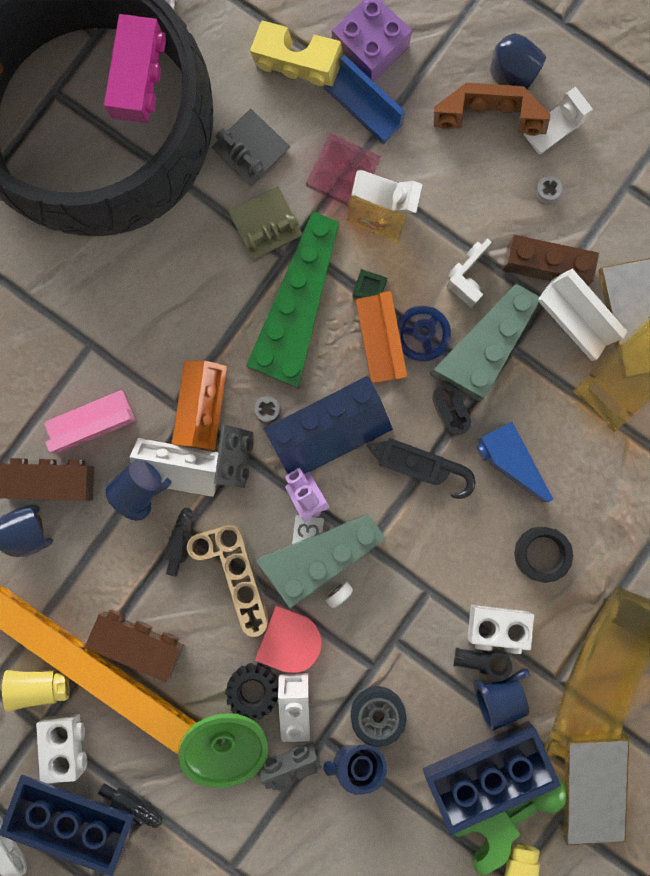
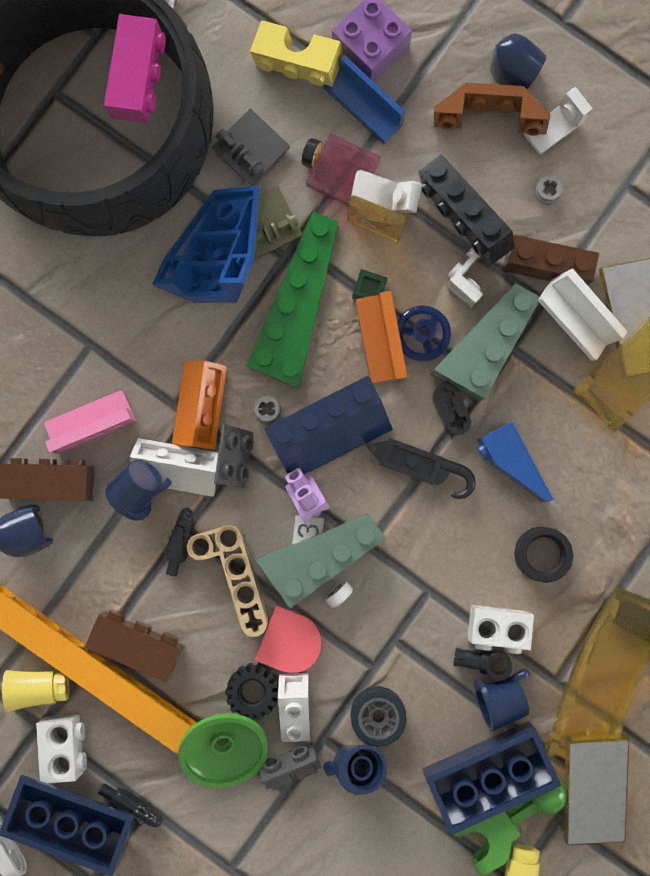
none -> blue wedge [153,186,260,303]
none -> black tile [301,138,322,169]
none -> black brick [418,154,515,265]

